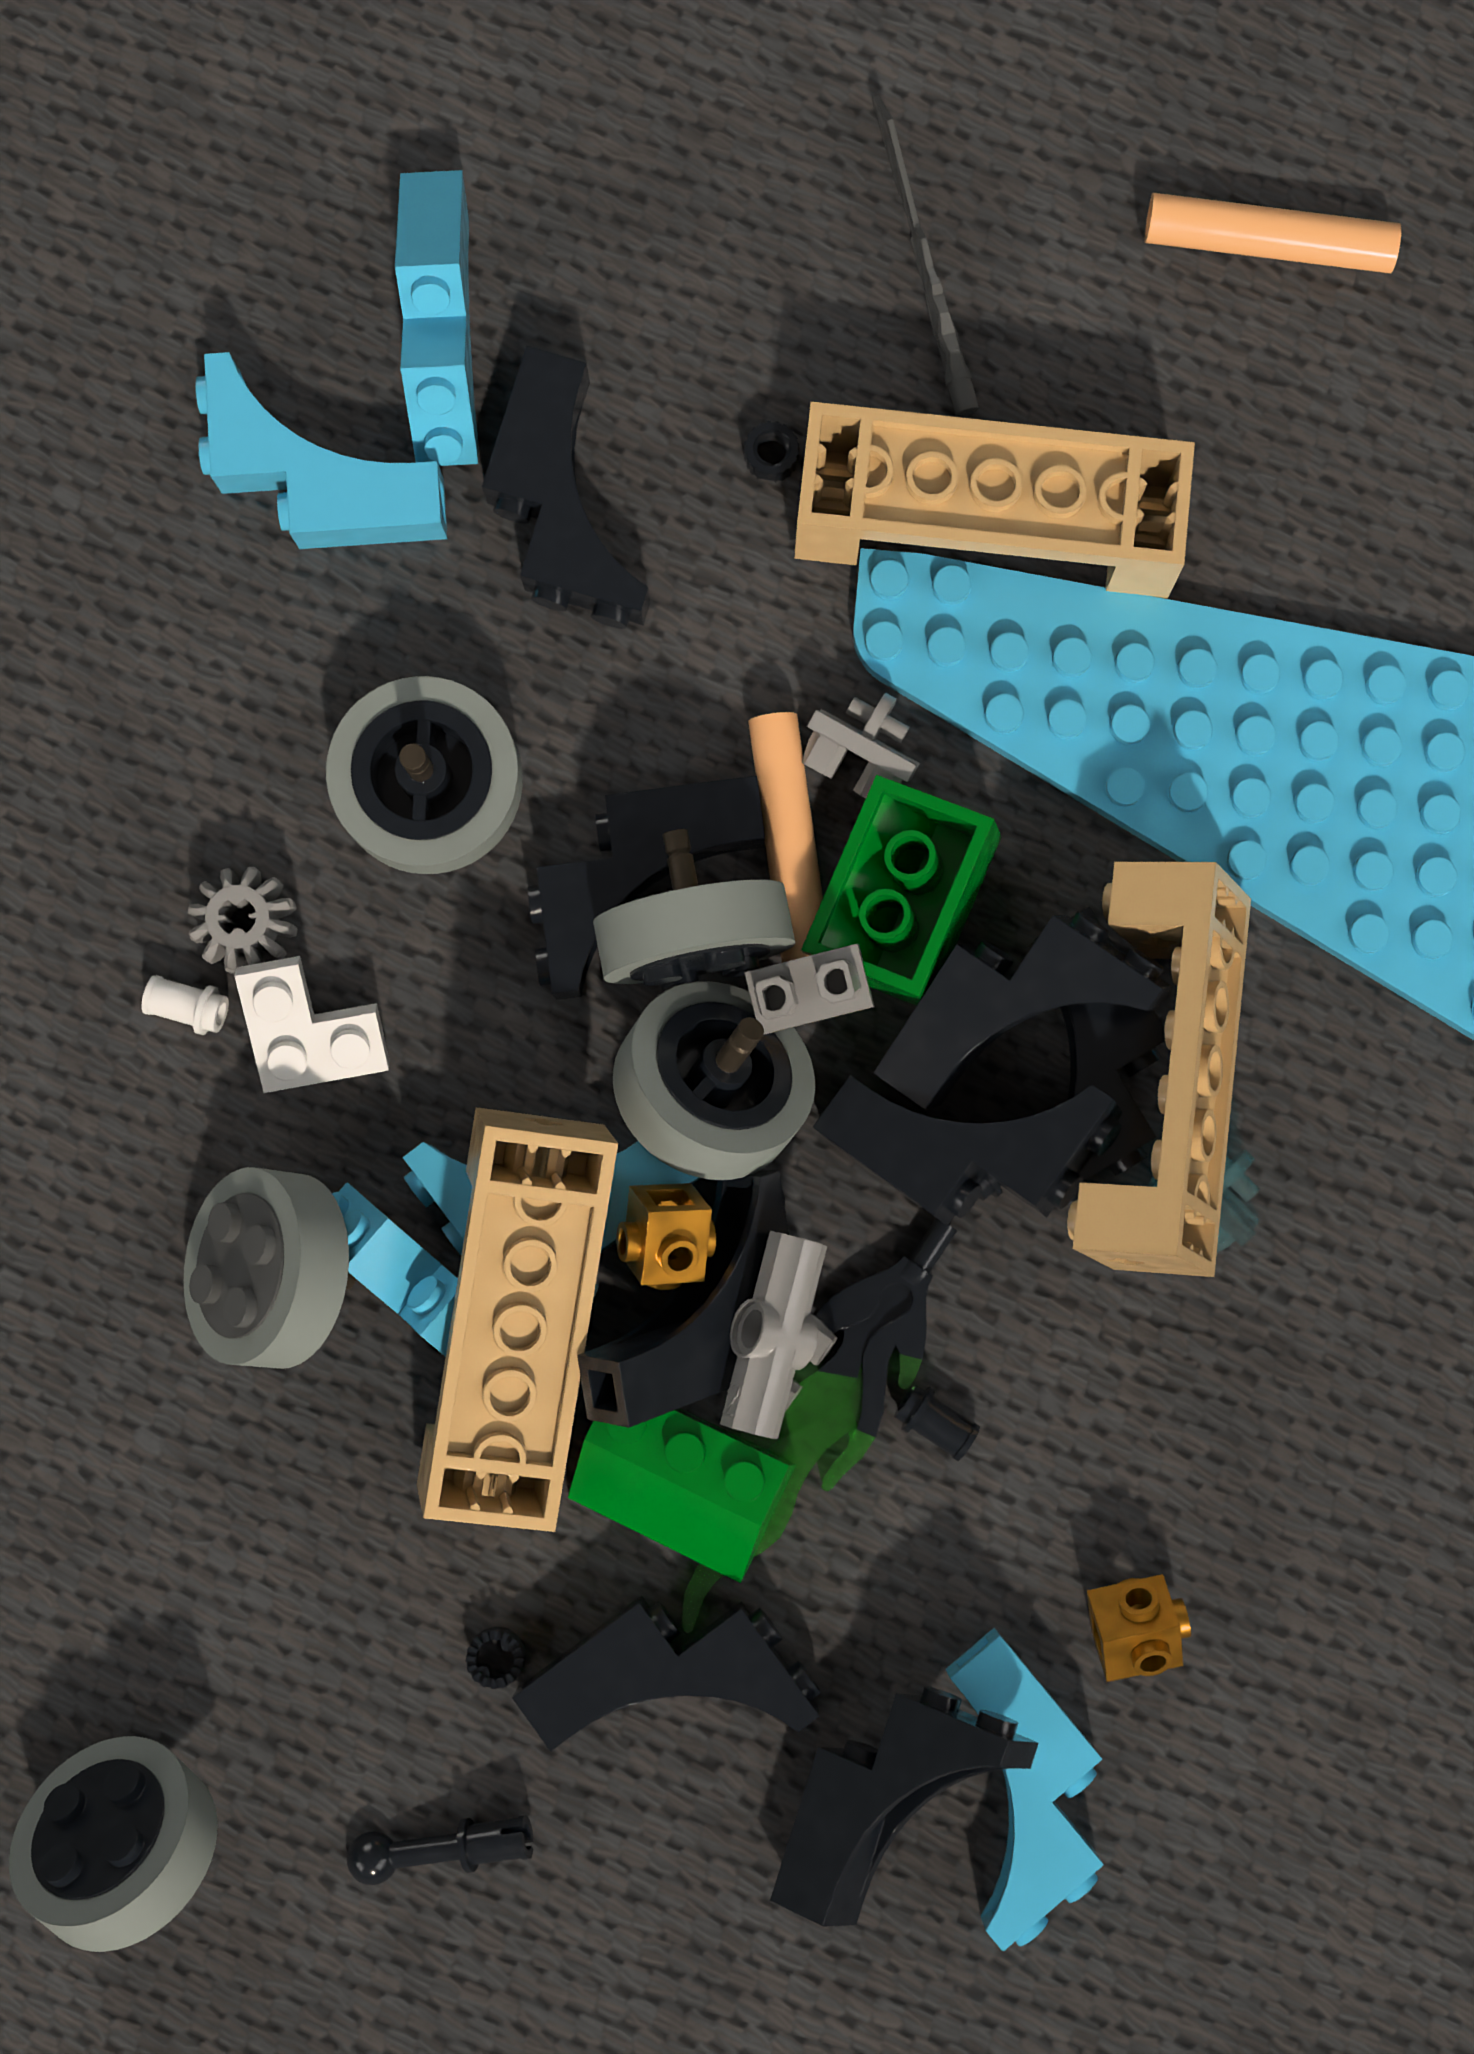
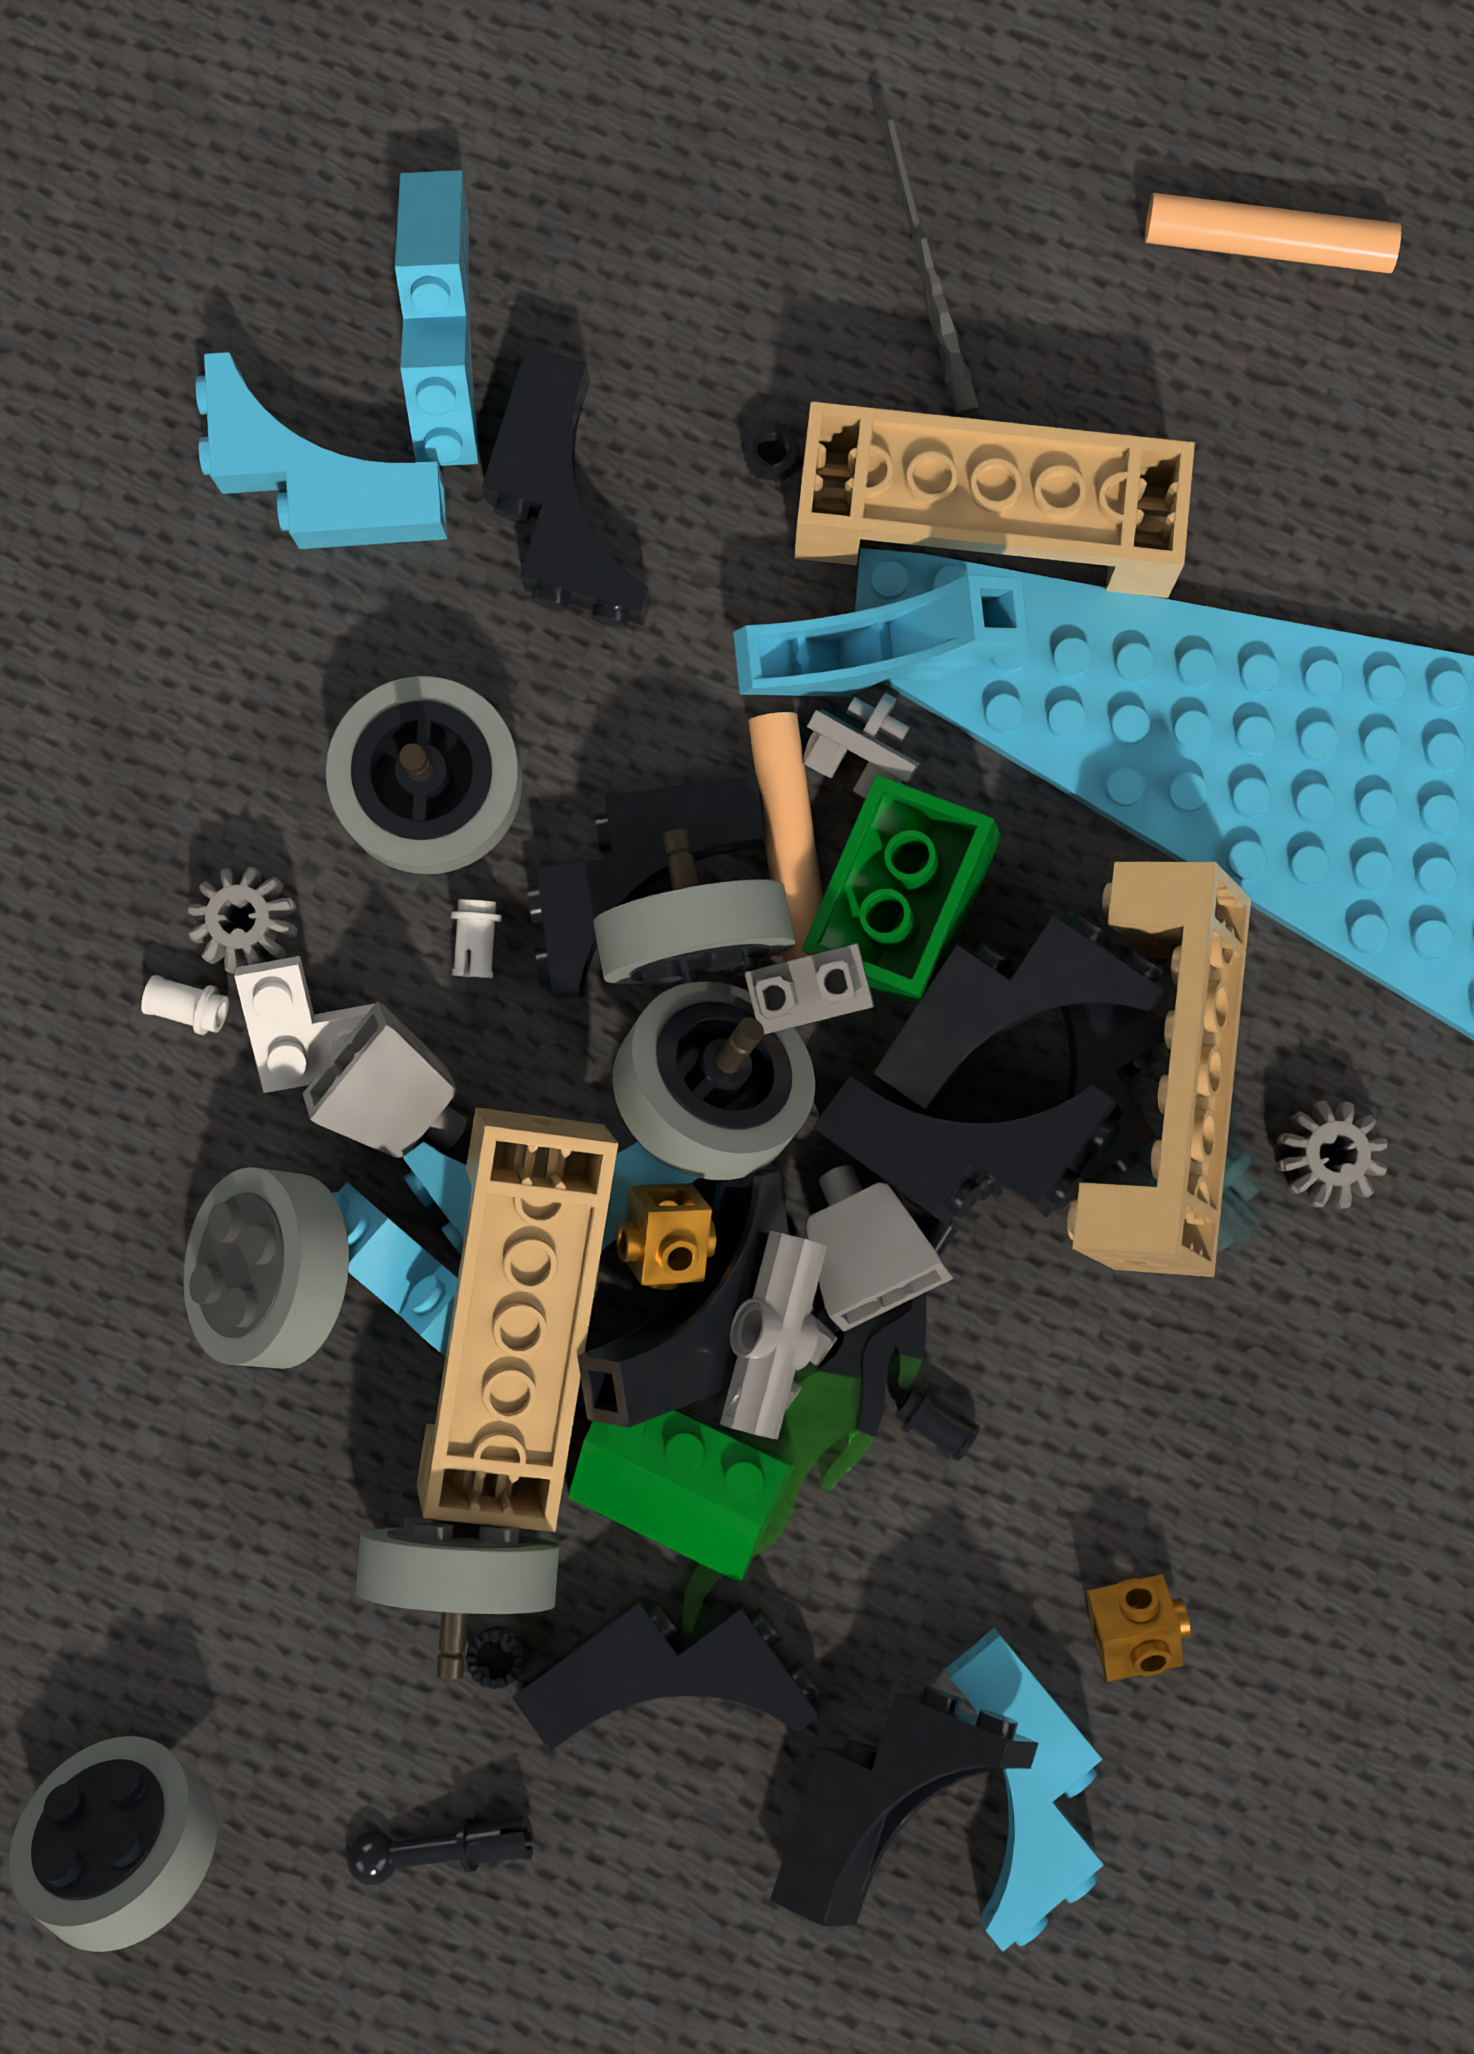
none -> light grey torso [302,1001,467,1158]
none -> light grey wheel [356,1515,559,1679]
none -> white pin [451,900,502,978]
none -> medium azure arch [733,574,1029,697]
none -> light grey torso [805,1165,953,1332]
none -> light grey gear [1276,1101,1388,1209]

